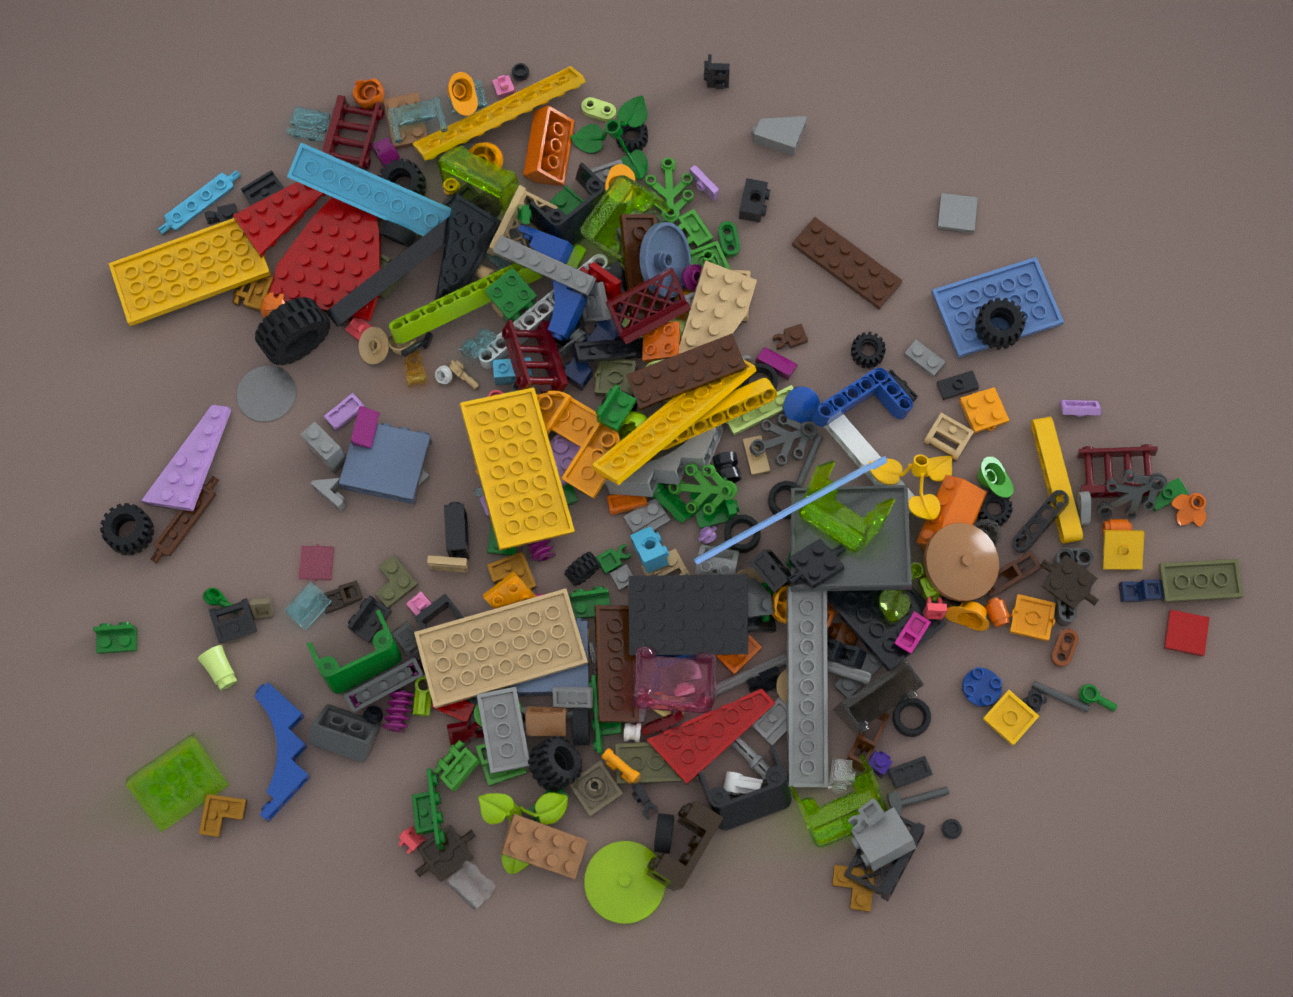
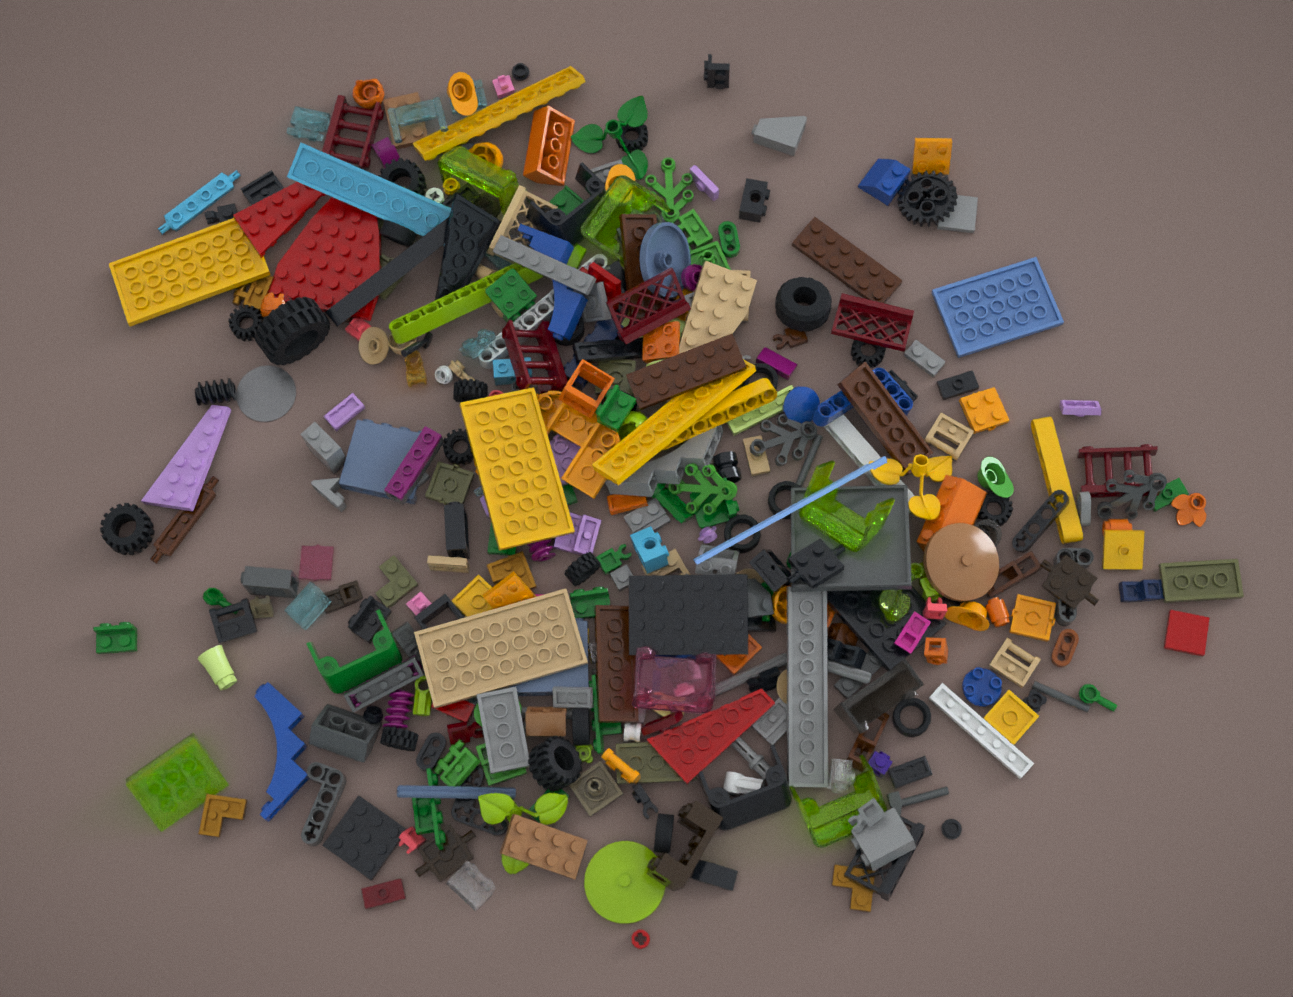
magenta slope [351,406,380,449] -> none
green plate [517,204,531,224] -> none
dark grey plate [559,329,587,356] -> none
yellowish green plate [581,97,616,122] -> none
black tyre [975,298,1026,350] -> none
none -> black piece [195,378,237,406]
none -> black tyre [228,305,263,341]
none -> dark grey window [241,566,299,598]
none -> dark grey beam [301,762,346,847]
none -> black plate [322,795,406,880]
none -> dark red plate [361,878,406,909]
none -> black tyre [380,726,419,751]
none -> magenta piece [384,426,444,506]
none -> sand blue axle [396,785,516,799]
none -> black plate [416,733,446,771]
none -> white wheel [425,188,445,203]
none -> olive plate [425,461,475,505]
none -> black tyre [443,428,474,465]
none -> yellow plate [451,574,493,617]
none -> black beam [451,766,507,836]
none -> black tyre [453,379,488,403]
none -> lavender slope [553,512,601,555]
none -> orange window [558,359,615,419]
none -> lime plate [575,744,593,764]
none -> red bush [631,930,650,949]
none -> black slope [691,860,738,891]
none -> black tyre [775,277,832,332]
none -> dark red fence [831,293,914,352]
none -> reddish brown plate [837,361,934,476]
none -> blue slope [858,159,911,206]
none -> black gear [897,170,958,227]
none -> light orange plate [912,138,952,174]
none -> orange brick [924,638,948,665]
none -> white plate [928,683,1034,779]
none -> tan plate [988,637,1041,688]

